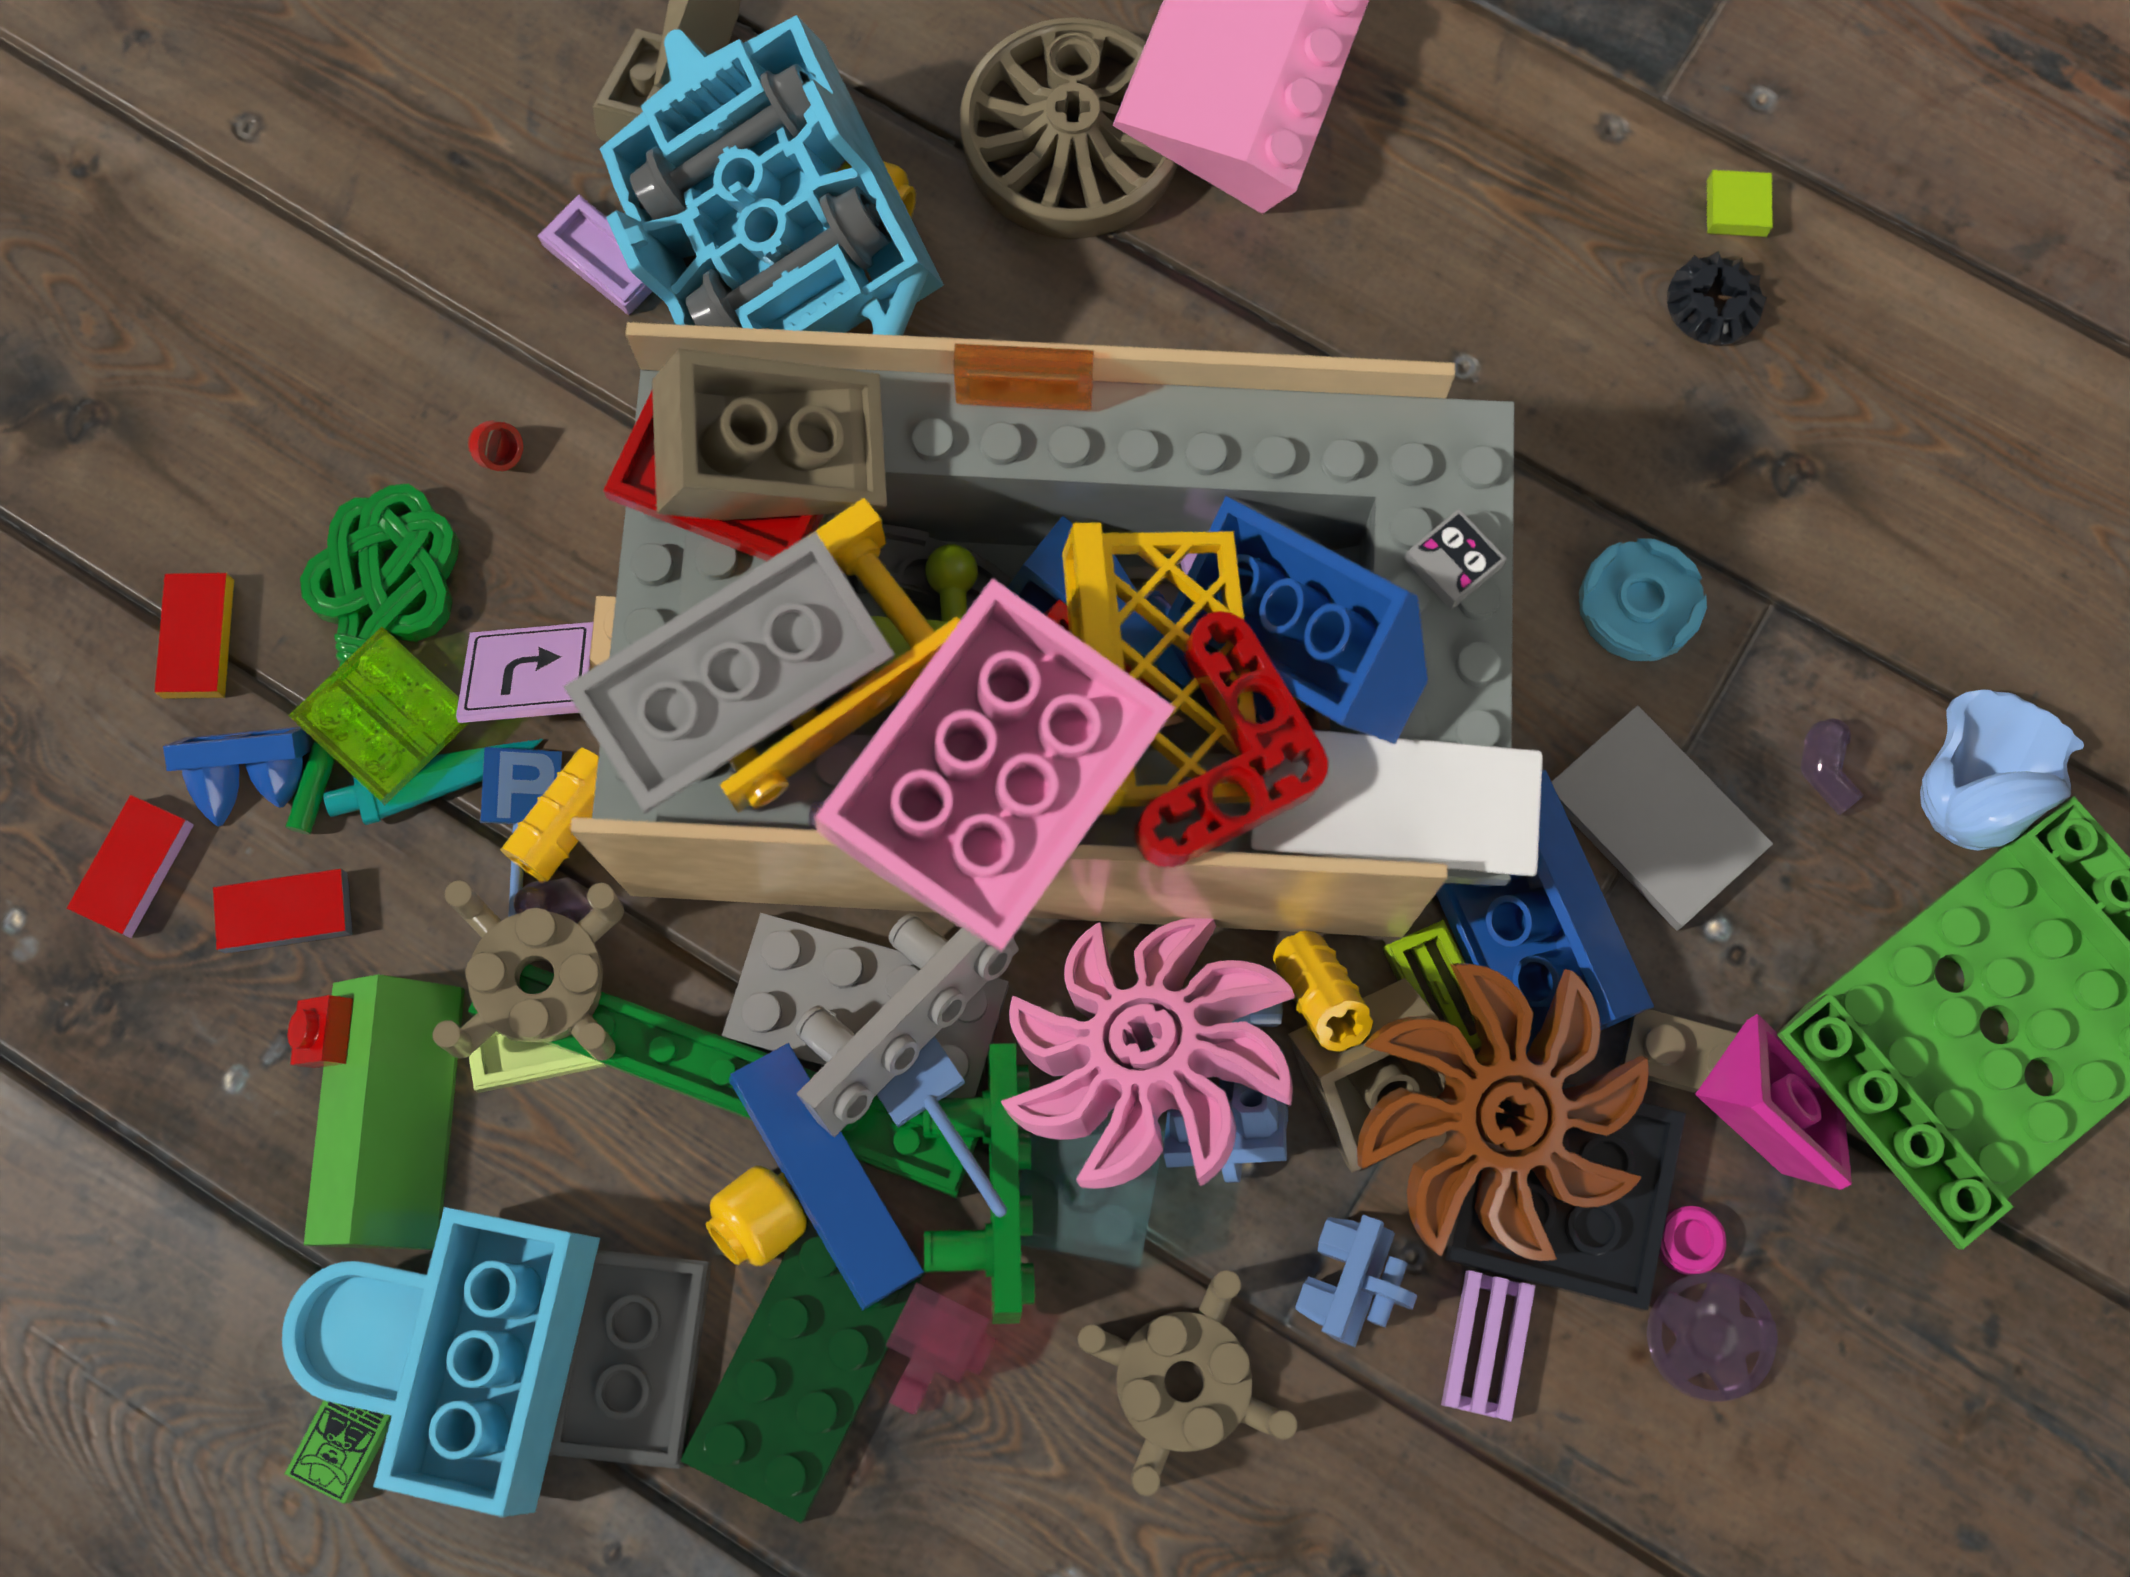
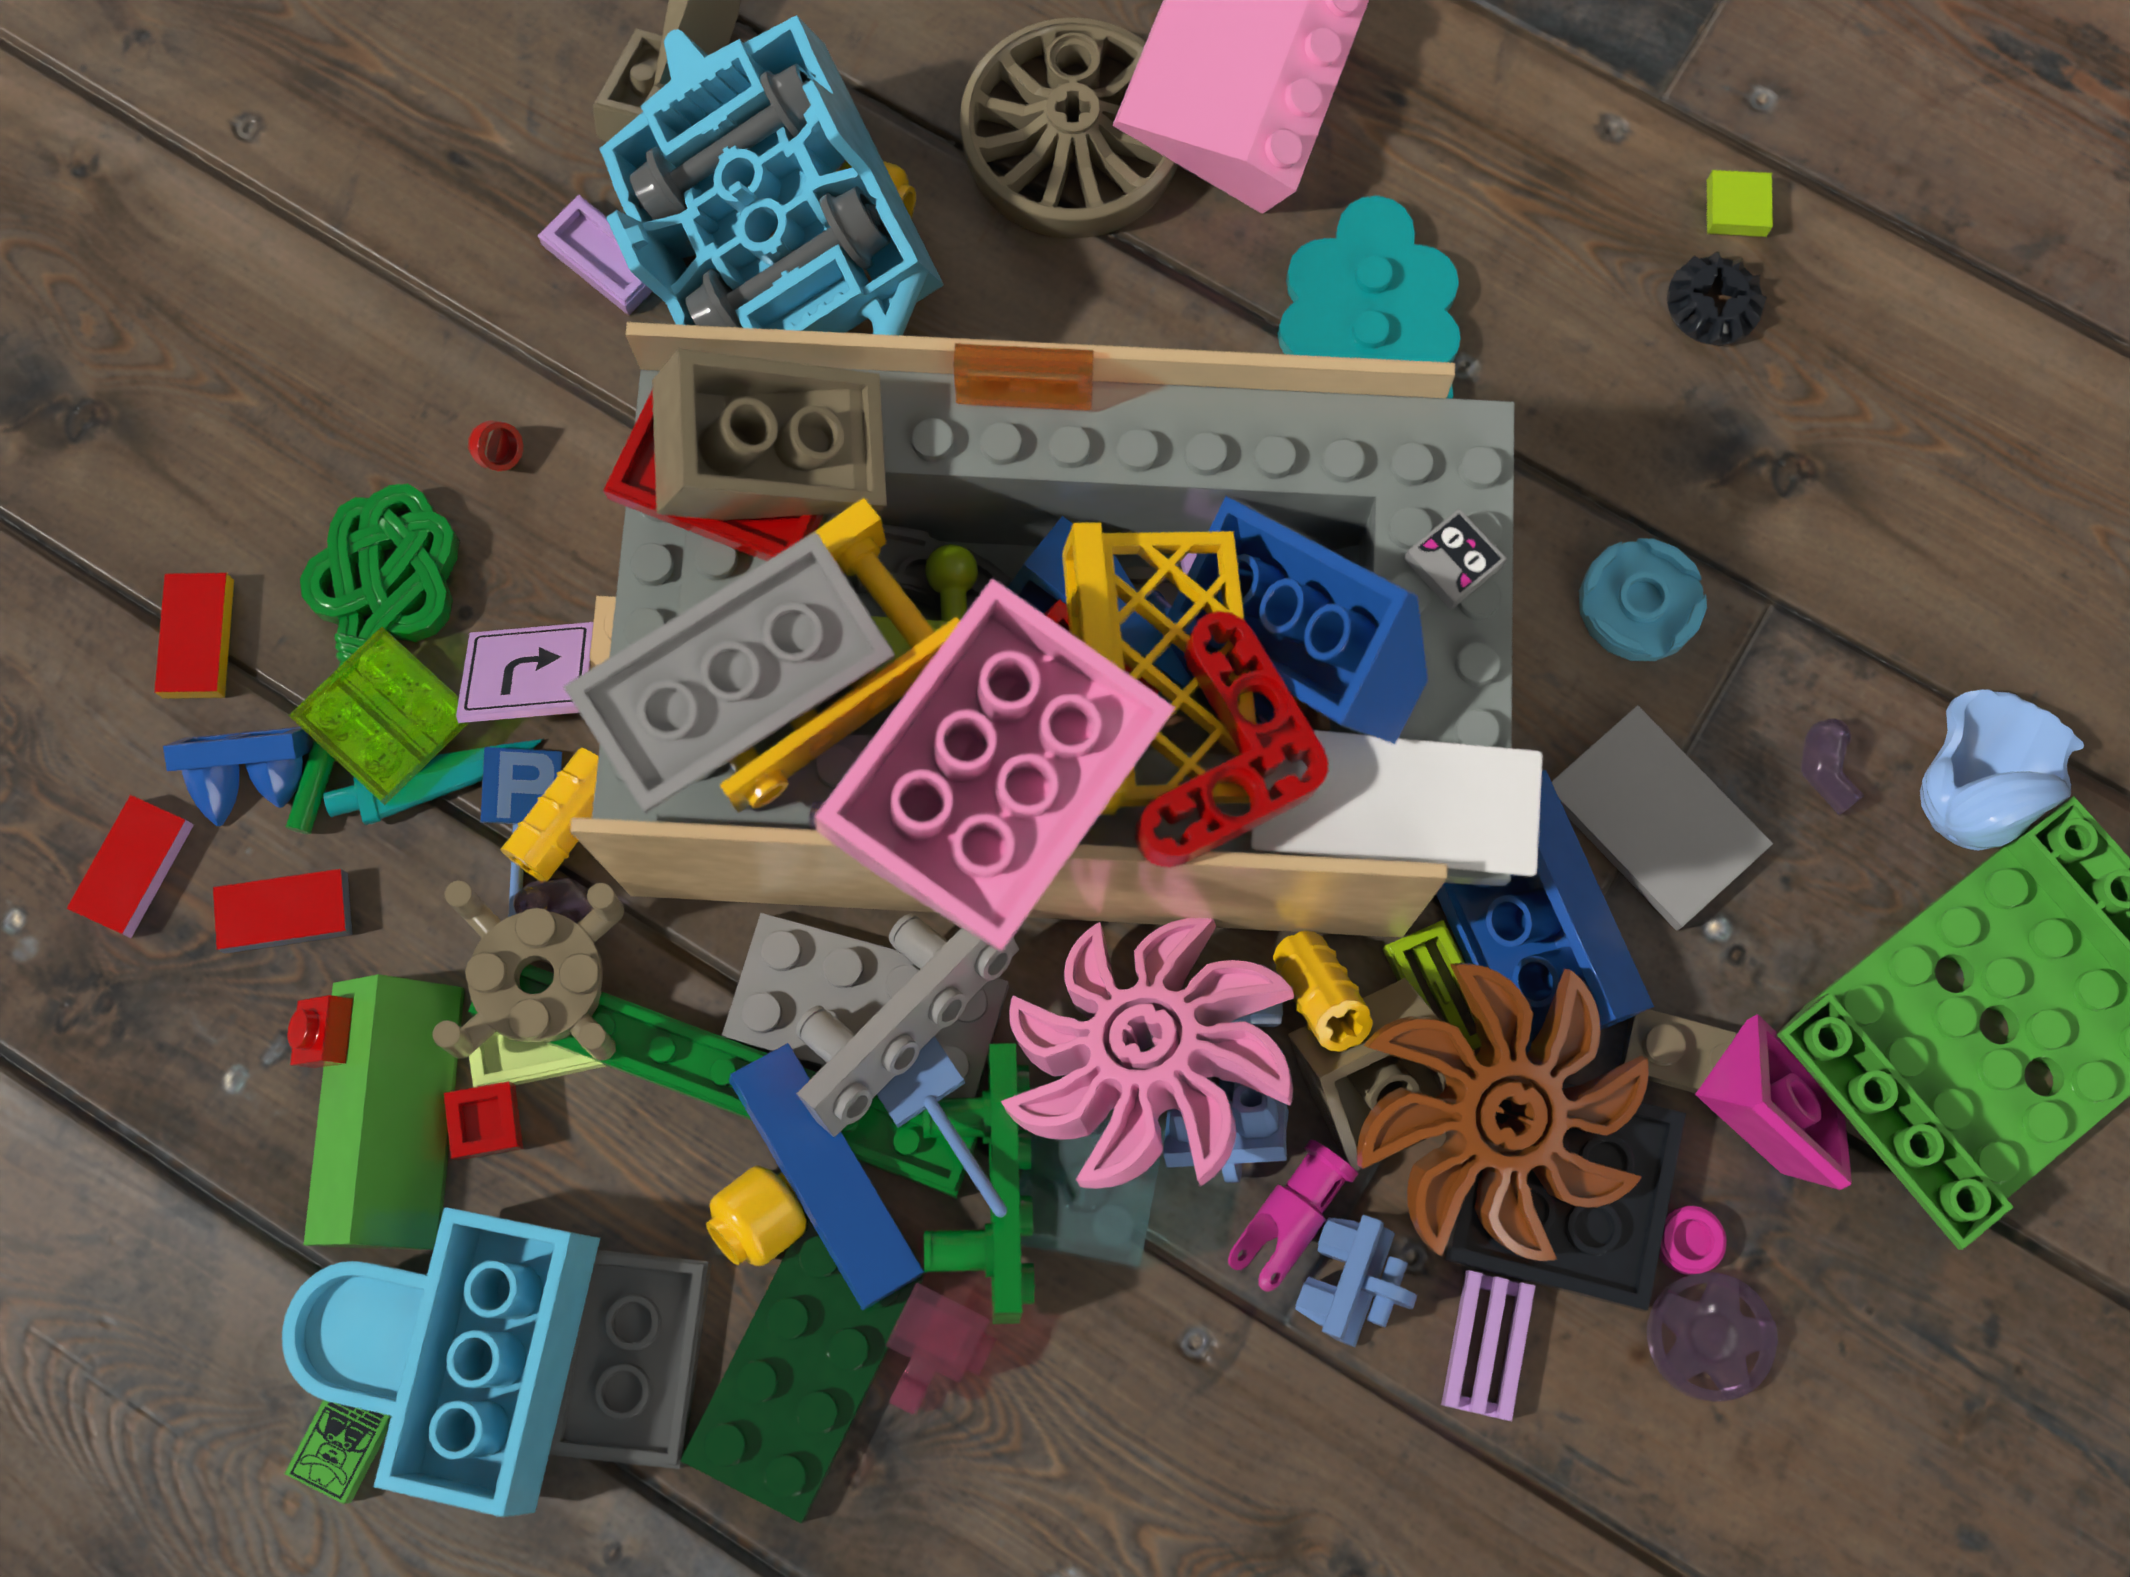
dark tan plate [1078,1270,1297,1496] -> none
none -> red plate [444,1081,523,1161]
none -> dark pink piece [1228,1140,1359,1292]
none -> teal plate [1278,196,1461,399]

